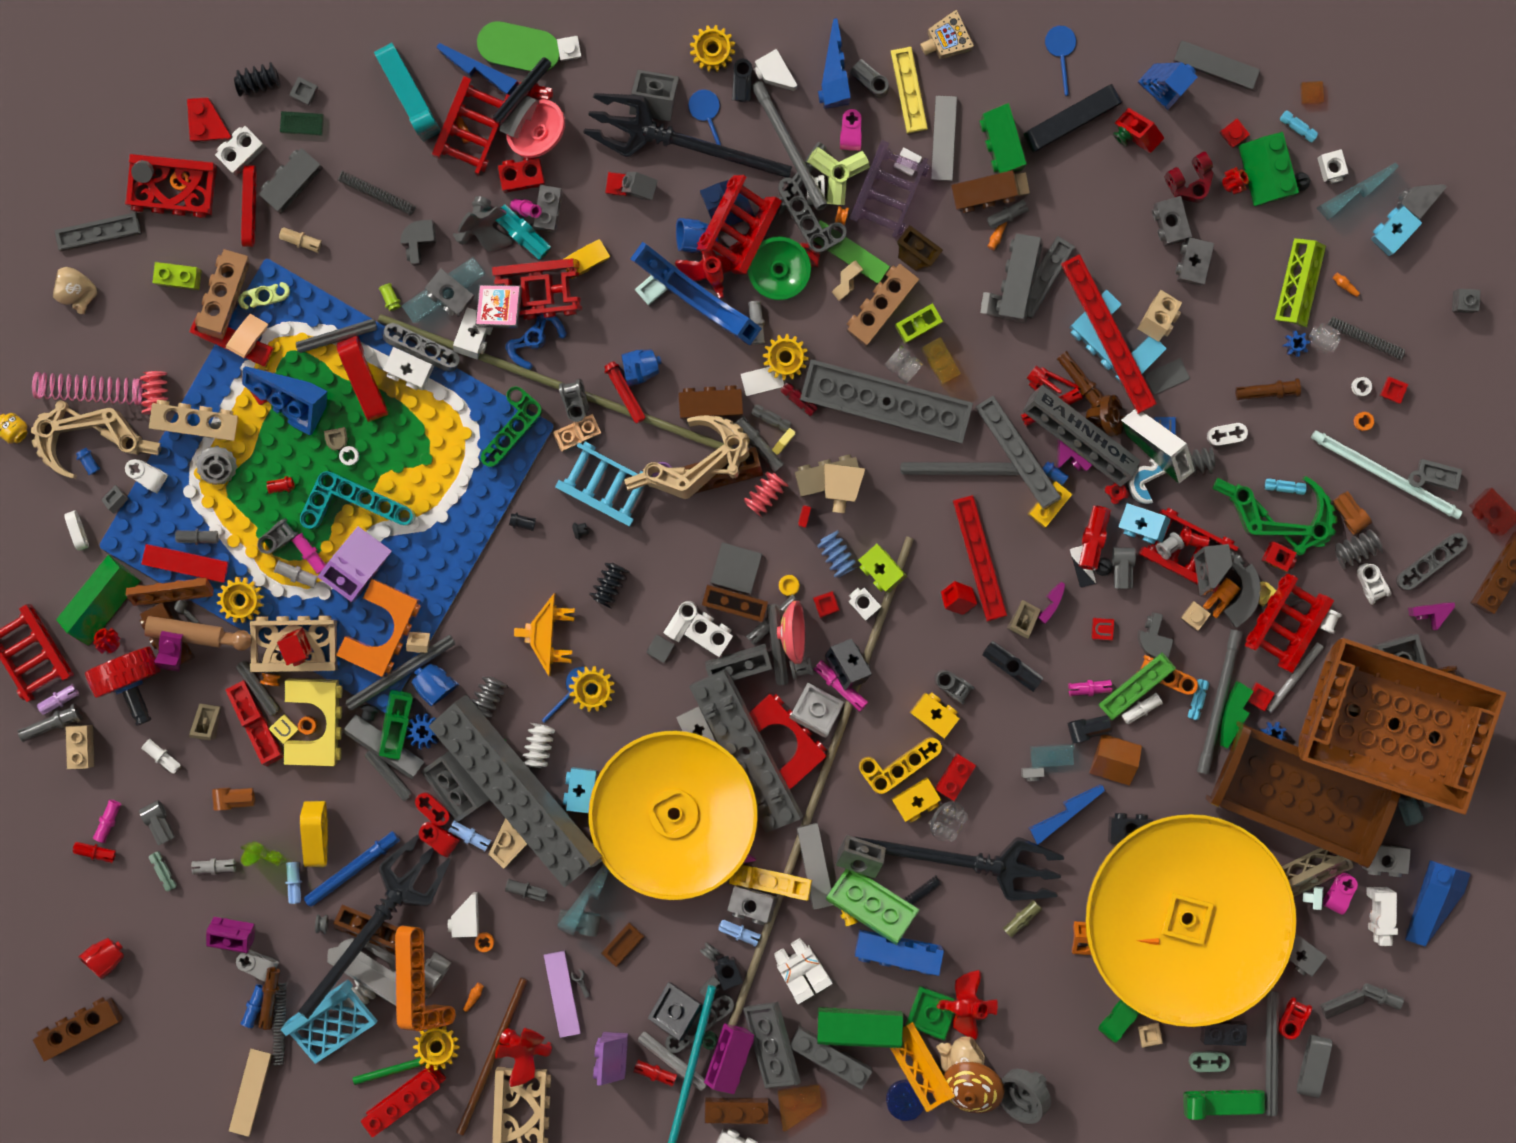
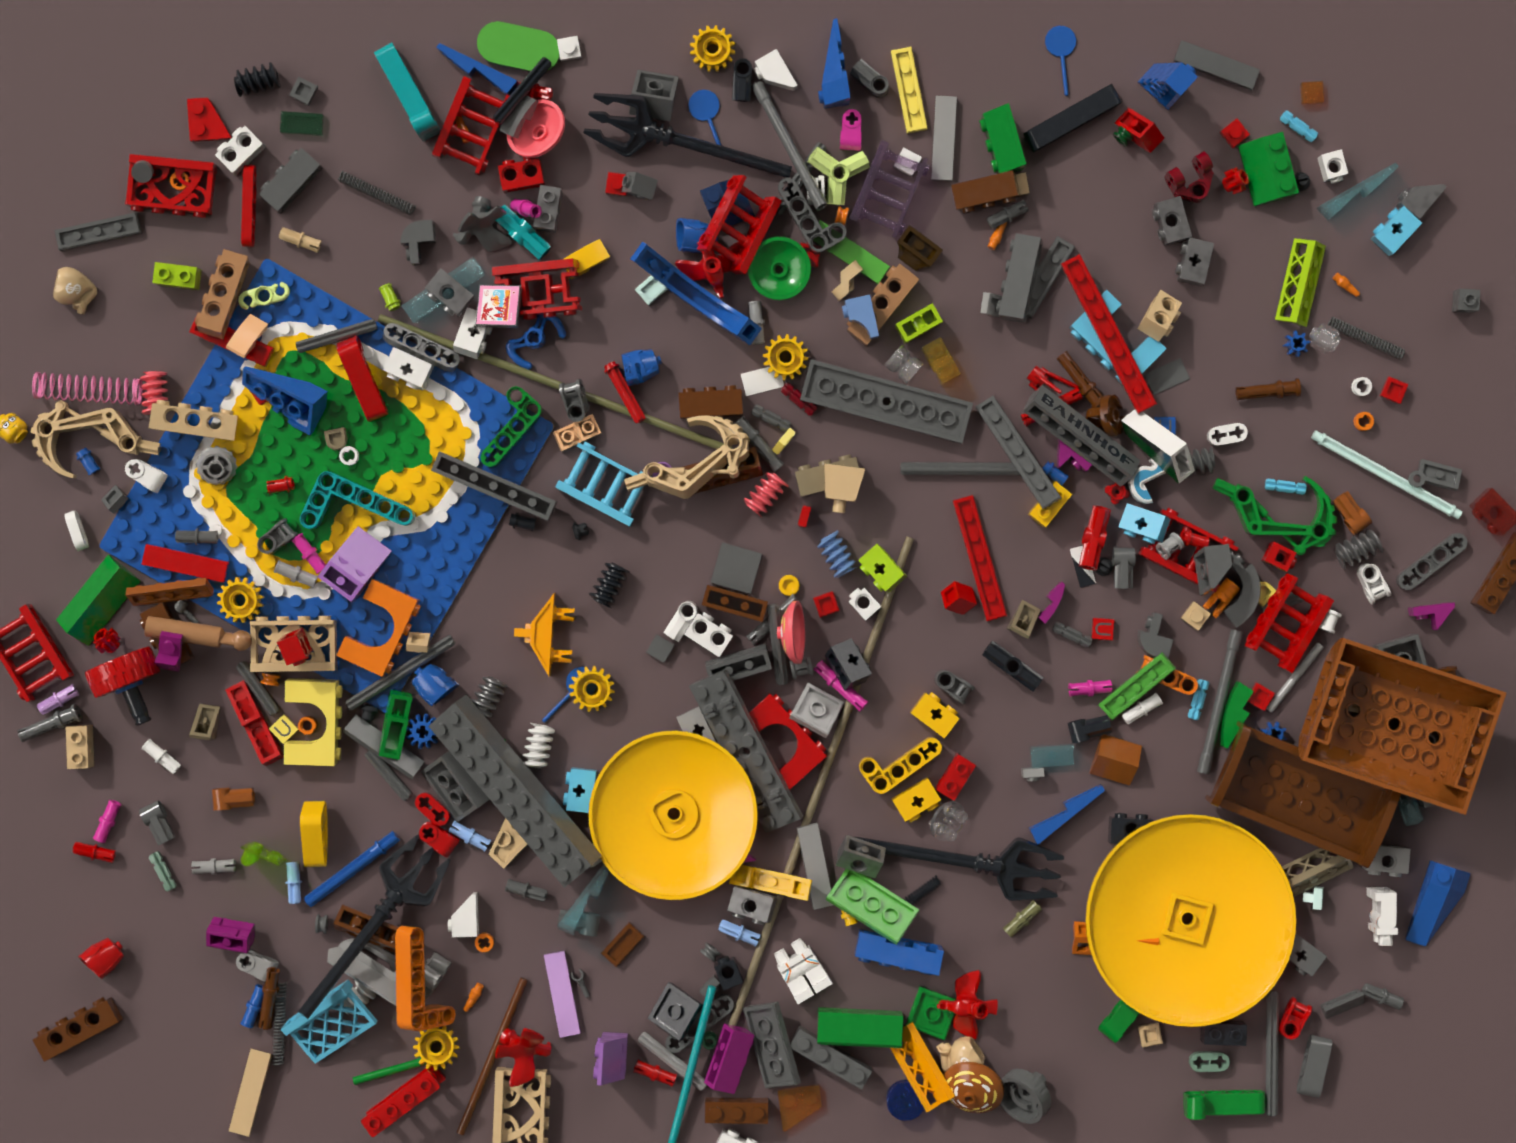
tan torso [920,10,974,59] -> none
dark pink piece [1323,872,1358,915] -> none
none -> dark grey brick [431,451,557,521]
none -> medium blue arch [842,295,879,339]
none -> dark grey axle [1052,622,1093,648]

